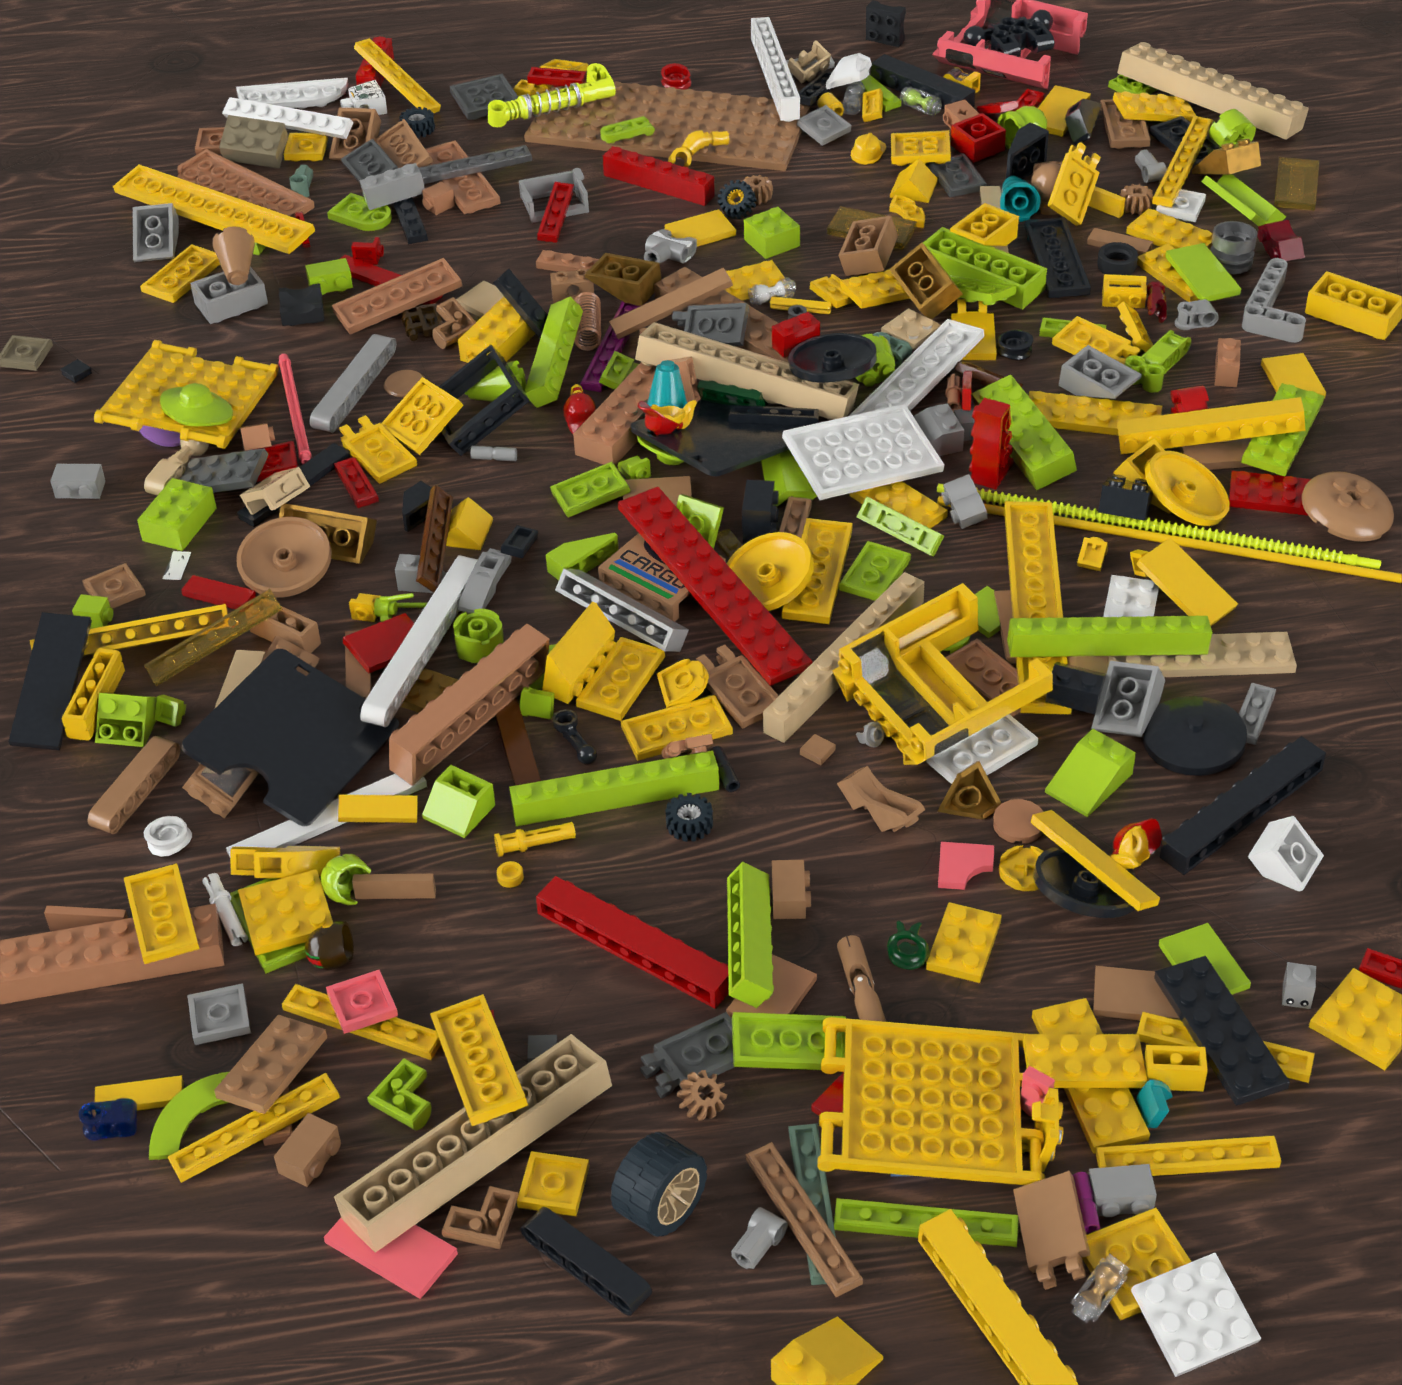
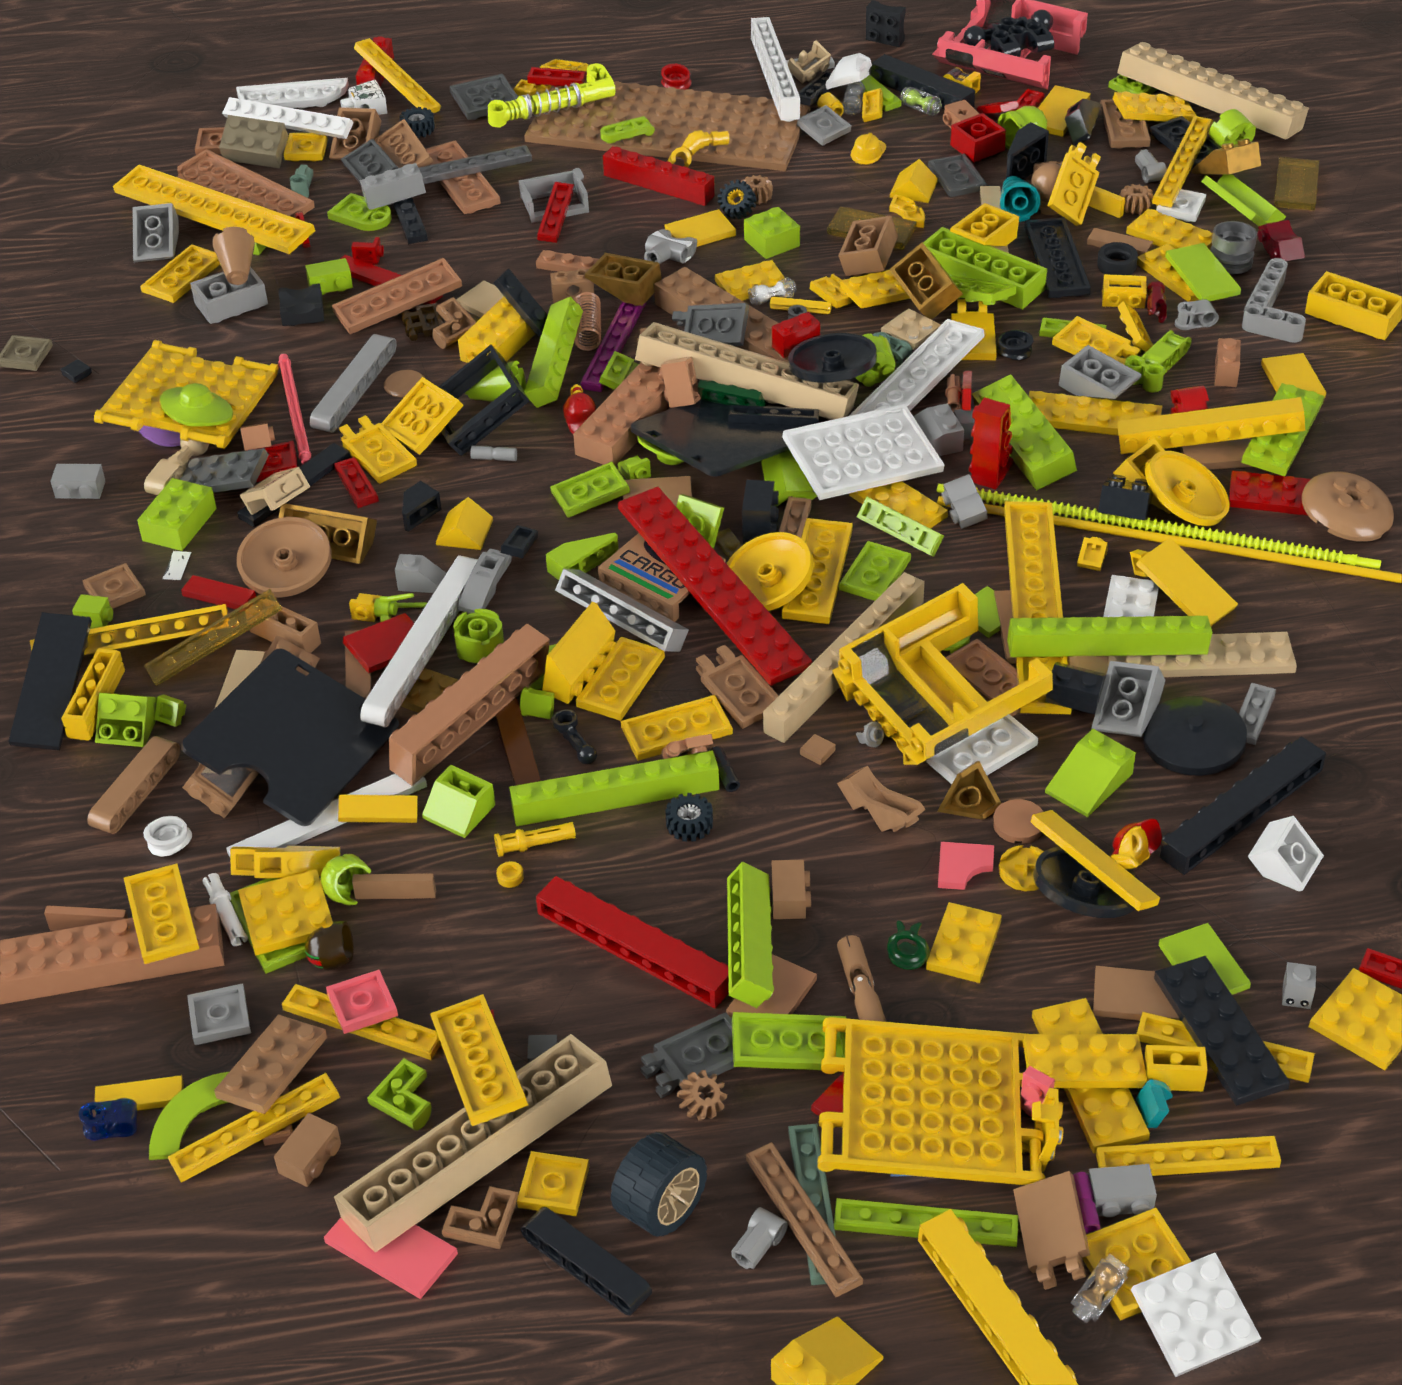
reddish brown tile [416,485,453,593] -> none
nougat brick [422,181,455,215] -> none
medium nougat tile [609,267,733,339] -> none
hair [638,400,697,435] -> none
teal cone [647,360,687,409] -> none
yellow tile [657,659,709,708] -> none
yellow plate [891,130,951,166] -> none
reddish brown plate [955,362,1023,388] -> none

